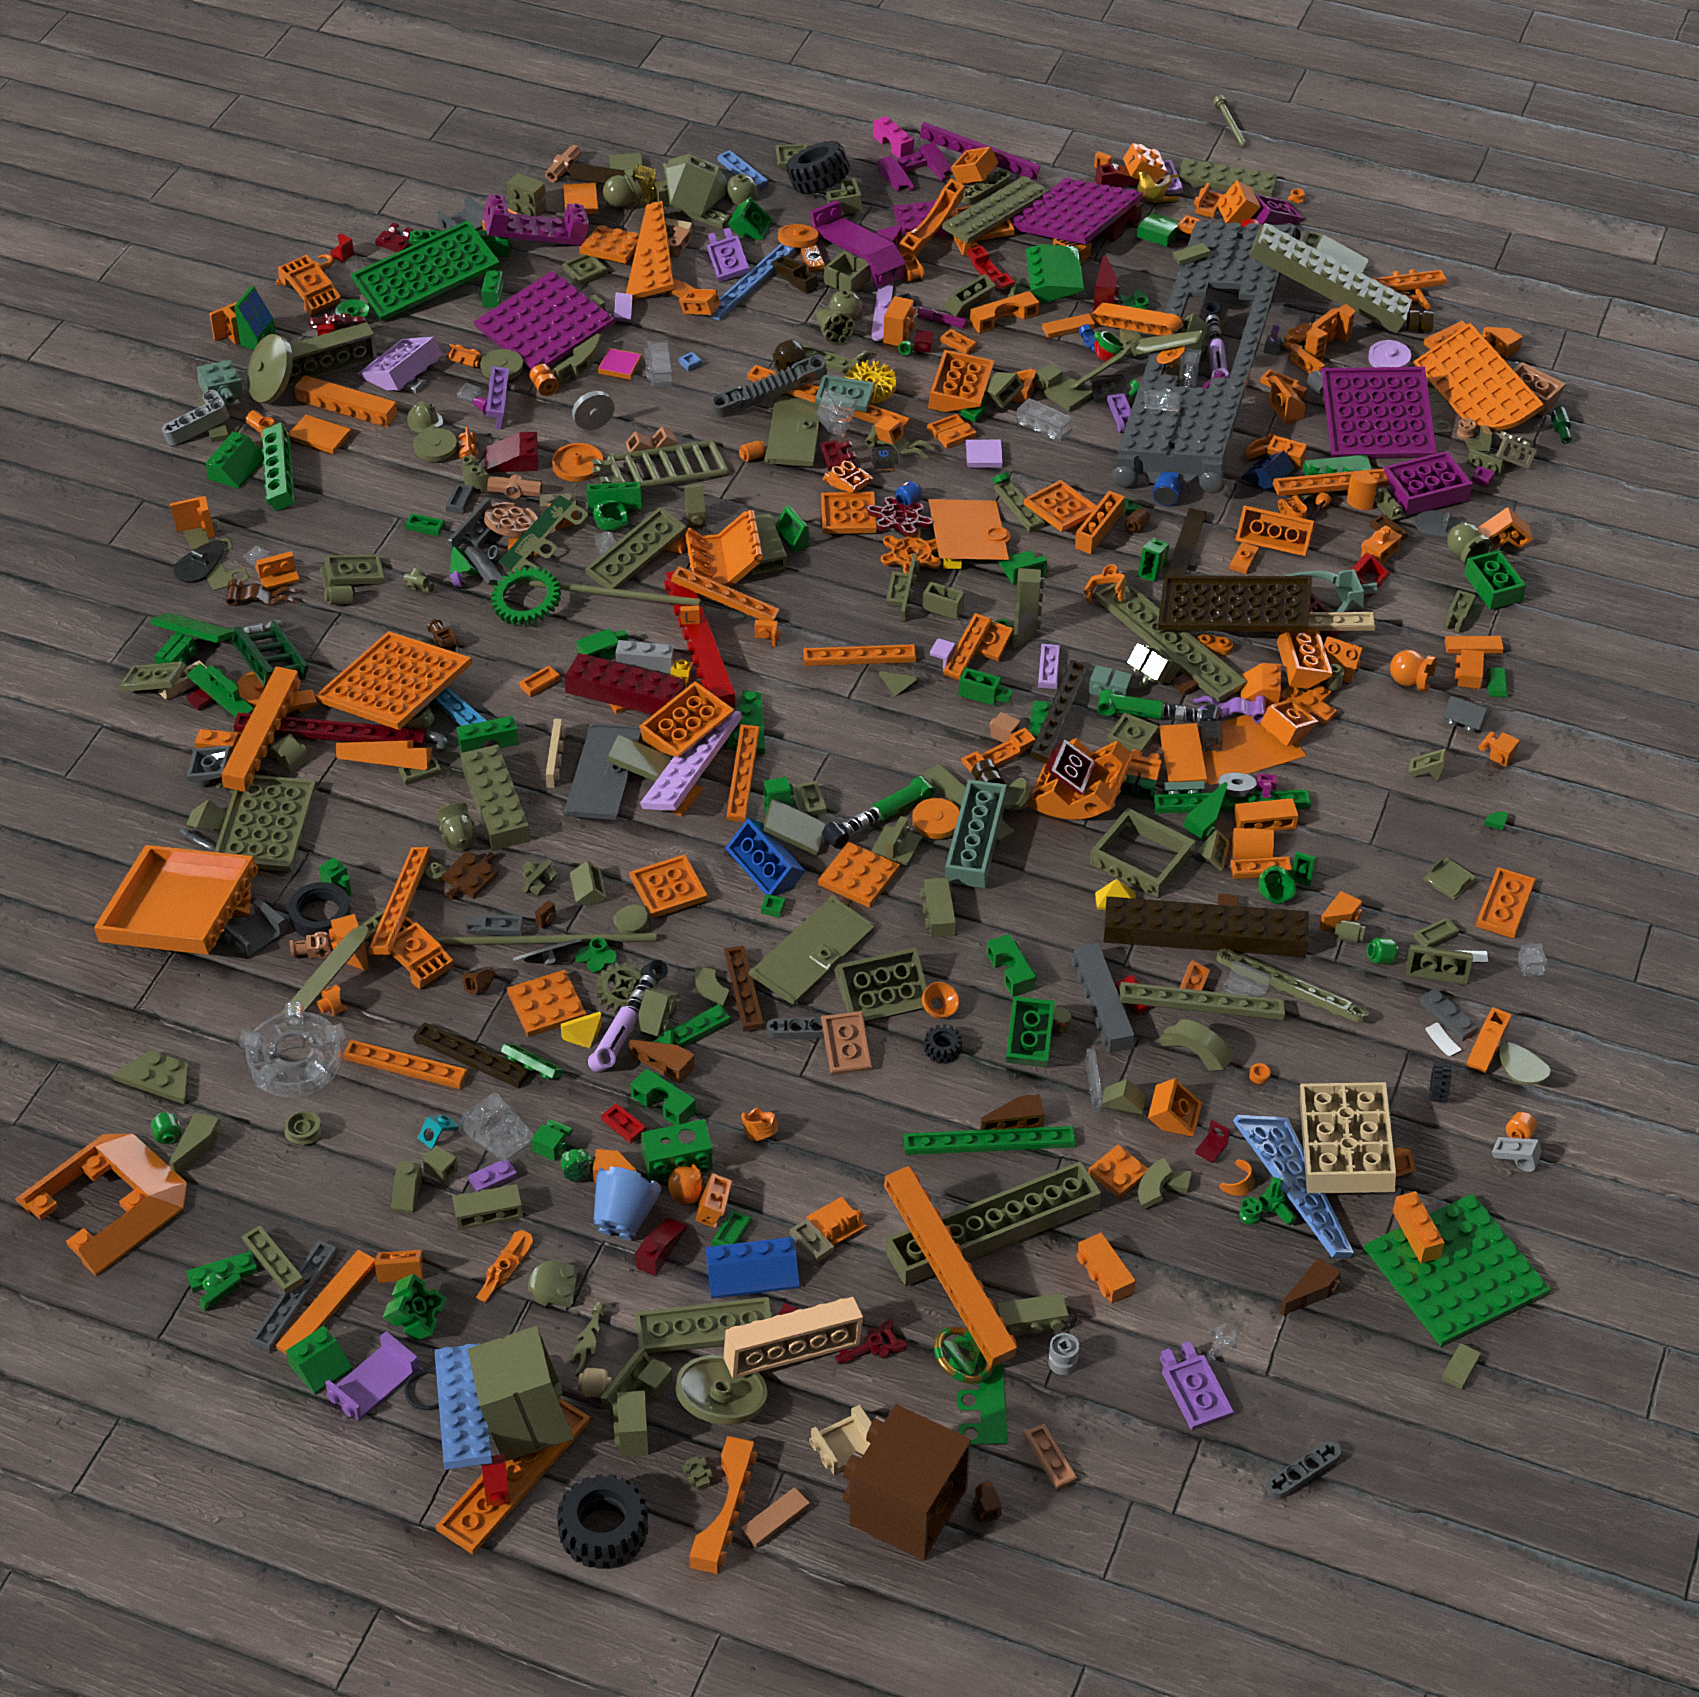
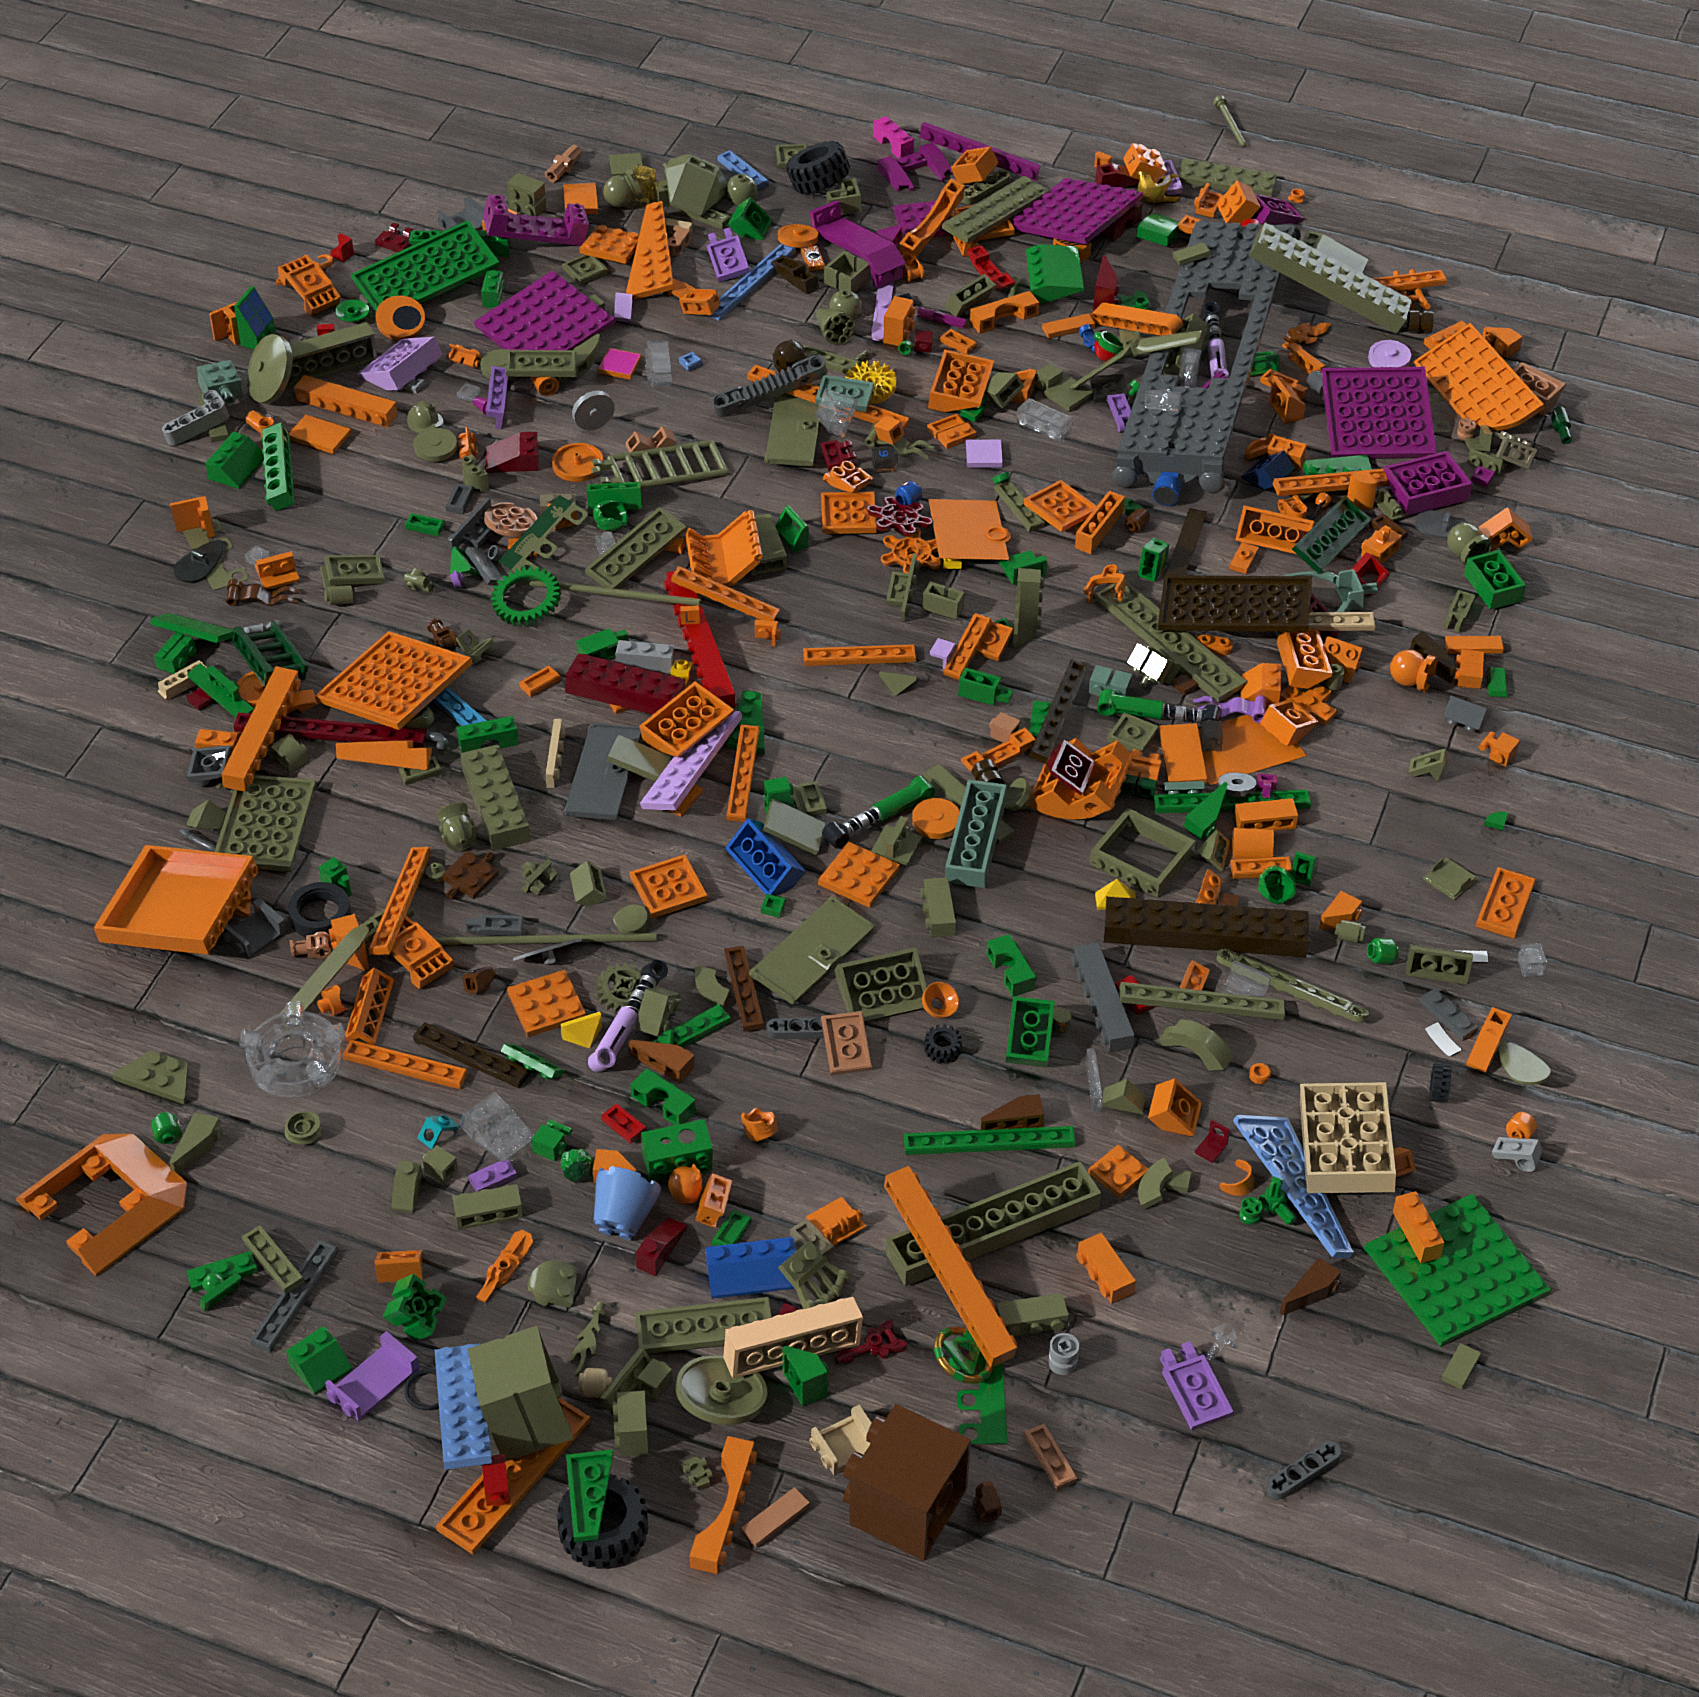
olive tile [119,662,186,692] -> none
orange tile [276,1250,375,1355] -> none
dark red plate [308,313,366,330] -> none
nougat piece [487,475,543,499] -> none
reddish brown plate [535,900,556,928] -> none
dark brown tile [570,163,636,185] -> none
green plate [575,937,616,973] -> none
olive slope [684,484,706,527] -> none
orange brick [739,440,766,462] -> none
lavender tile [1038,644,1060,689] -> none
orange piece [1157,346,1185,367] -> none
pearl dark grey piece [1263,325,1283,356] -> none
orange plate [1305,304,1355,362] -> none
olive tile [1414,917,1459,947] -> none
none -> orange fence [344,967,394,1045]
none -> orange piece [376,296,425,341]
none -> olive bracket [456,629,495,664]
none -> olive tile [506,350,576,377]
none -> green wing [566,1449,613,1542]
none -> olive plate [778,1240,850,1309]
none -> green slope [782,1346,829,1407]
none -> orange hinge [1195,869,1223,904]
none -> green tile [1250,351,1280,376]
none -> dark green plate [1292,495,1371,574]
none -> dark brown slope [1410,631,1455,683]

